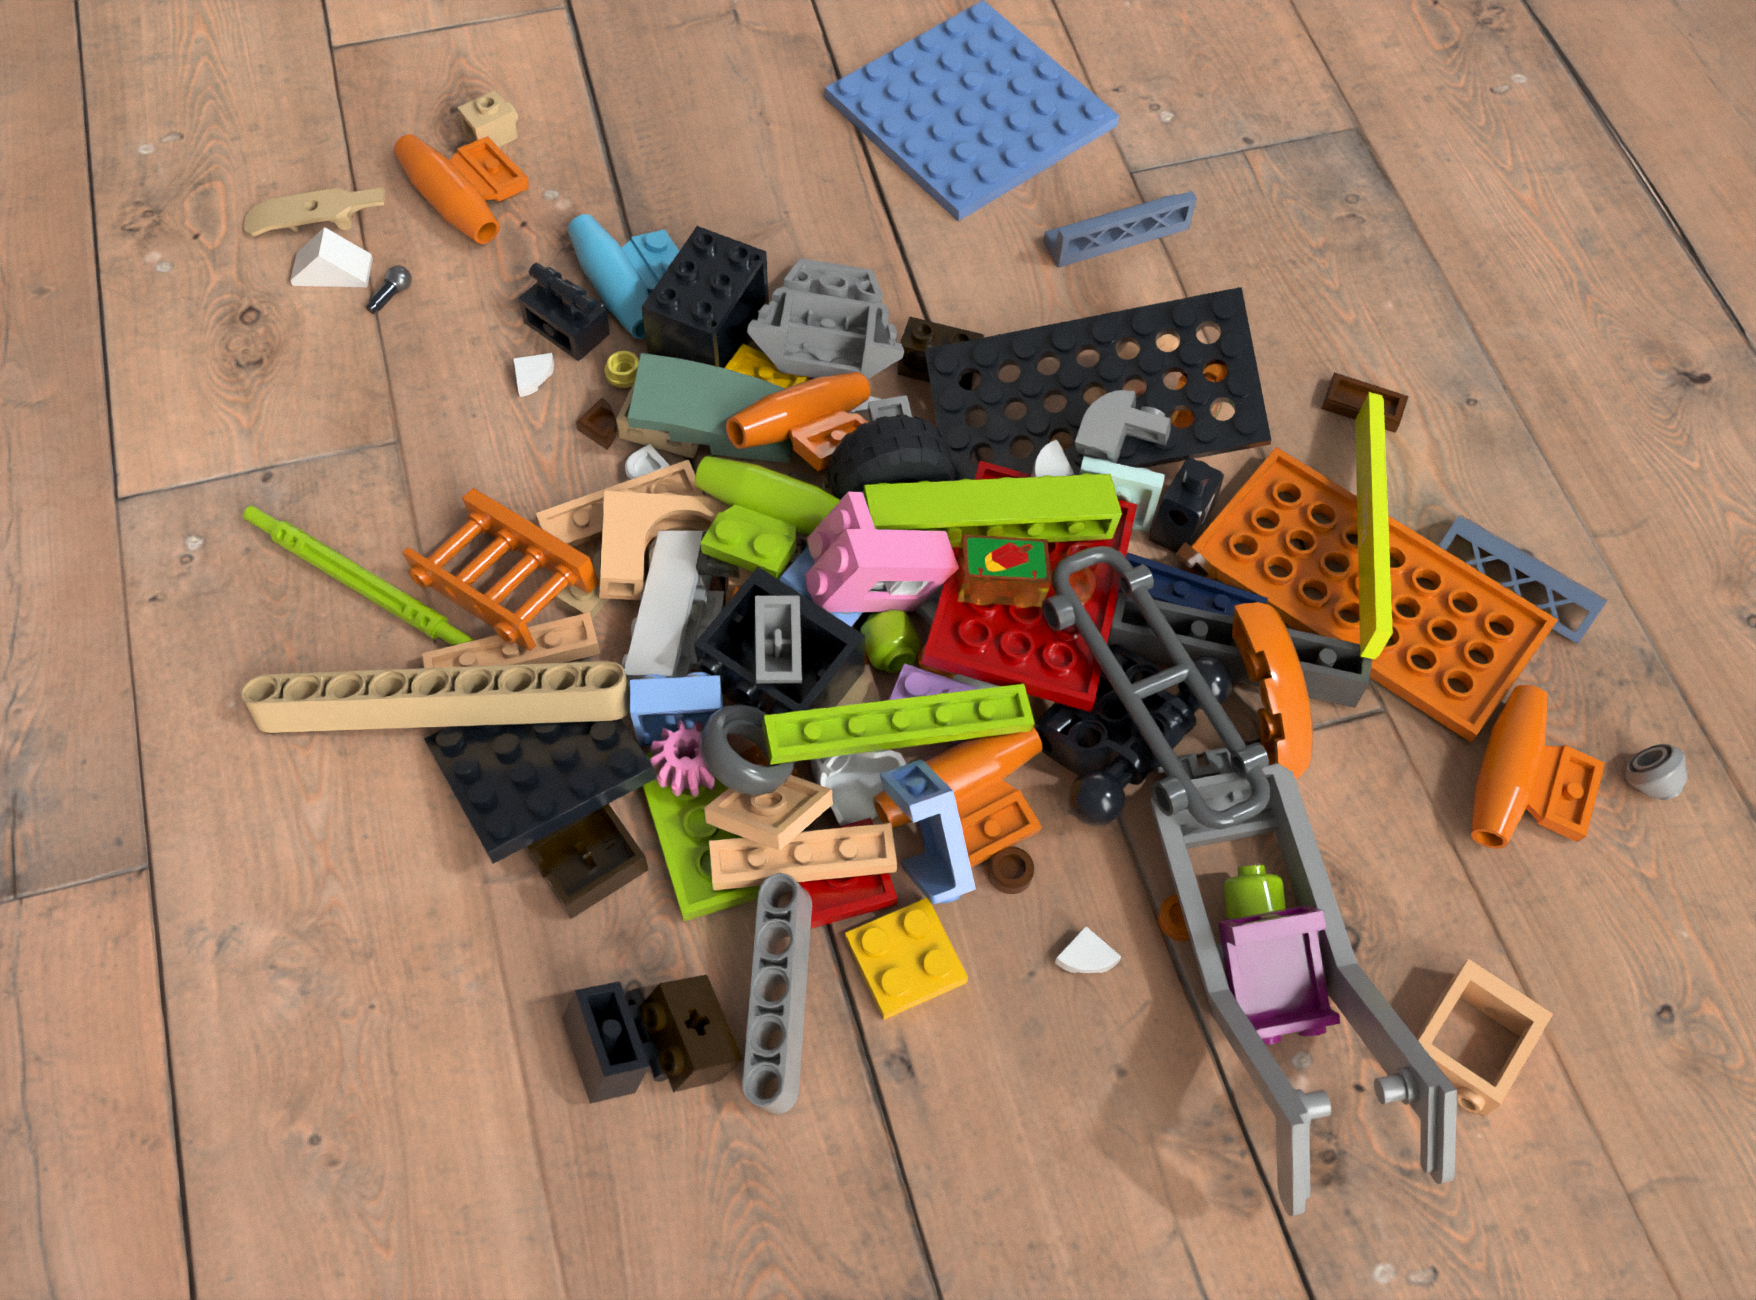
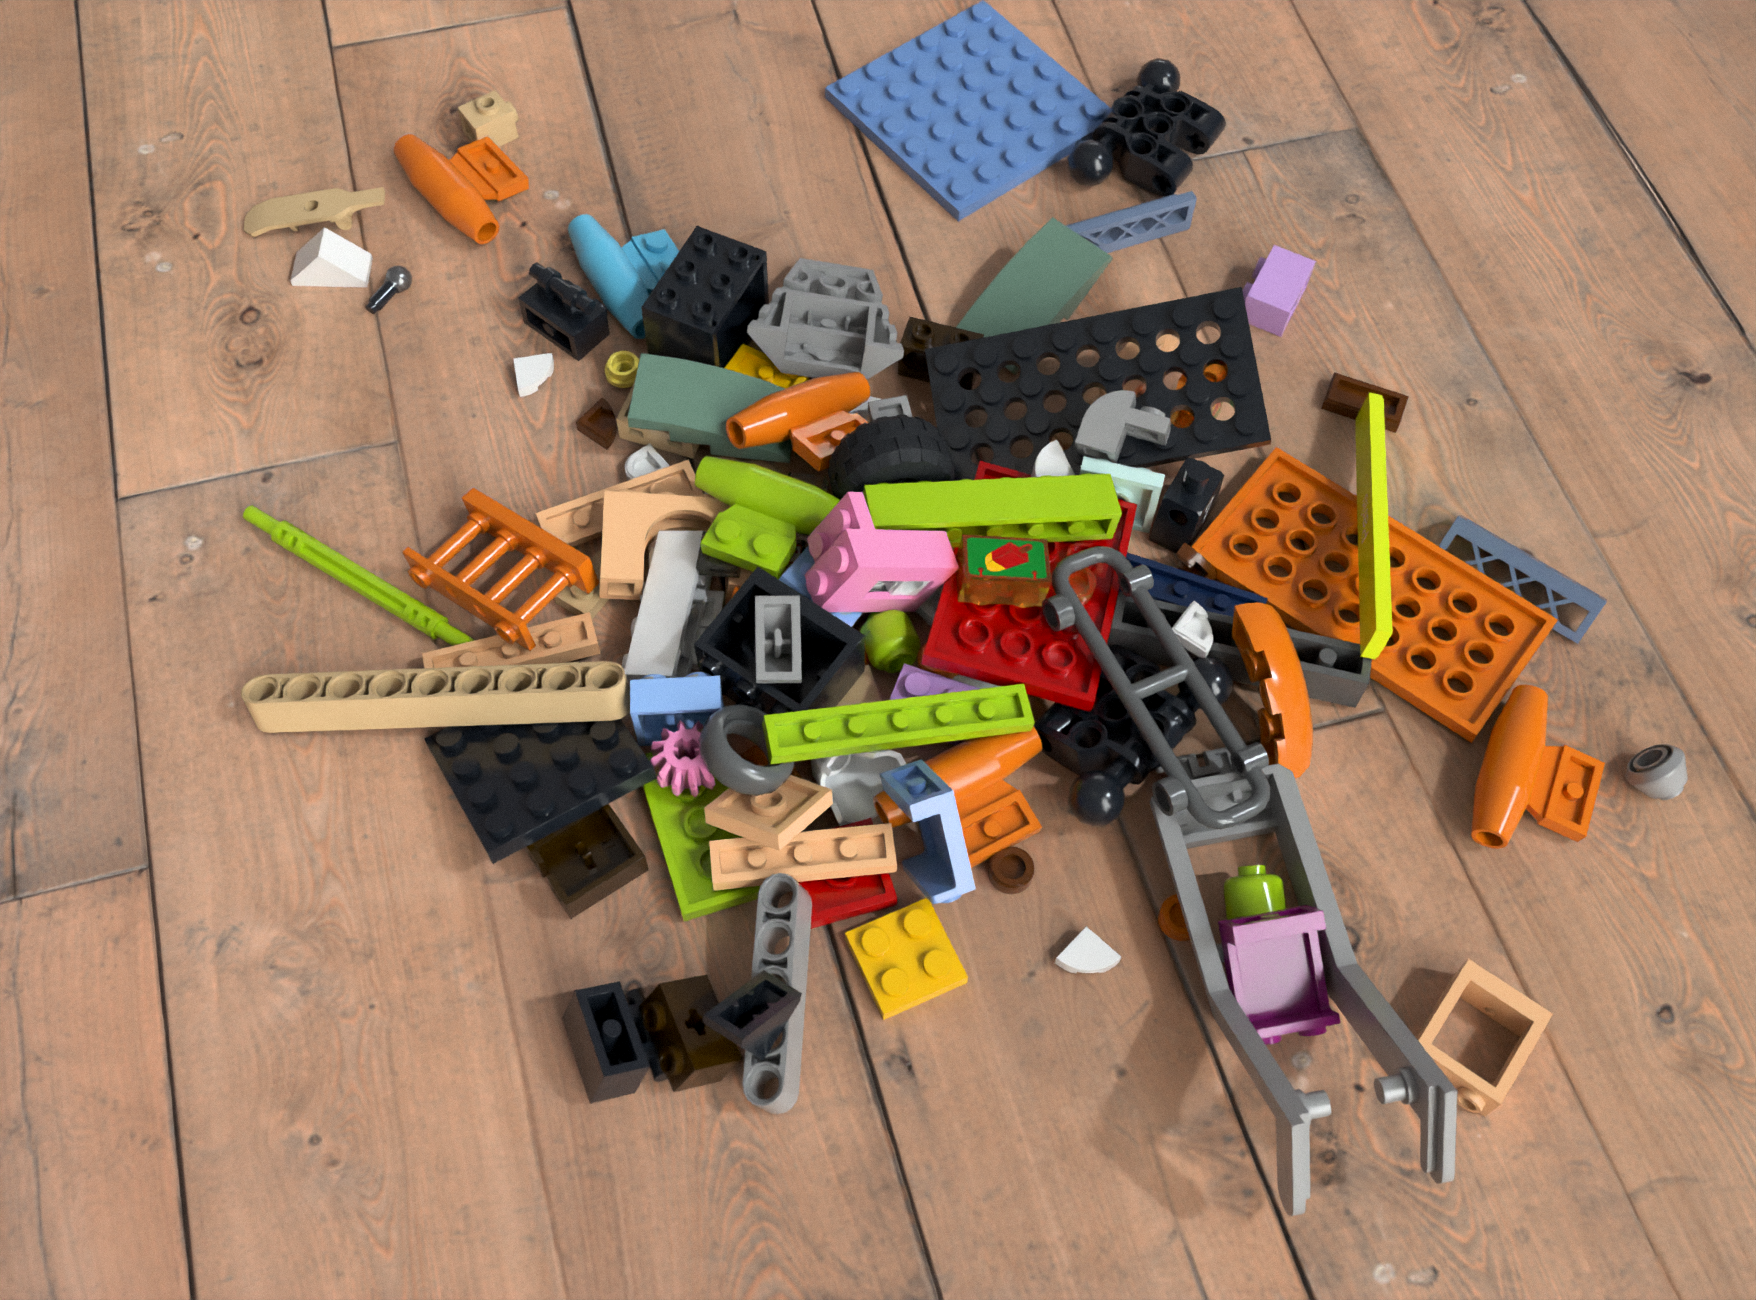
none -> black slope [702,970,802,1061]
none -> sand green slope [956,217,1113,375]
none -> black connector [1068,58,1226,197]
none -> white tile [1172,601,1213,658]
none -> lavender brick [1243,245,1316,337]

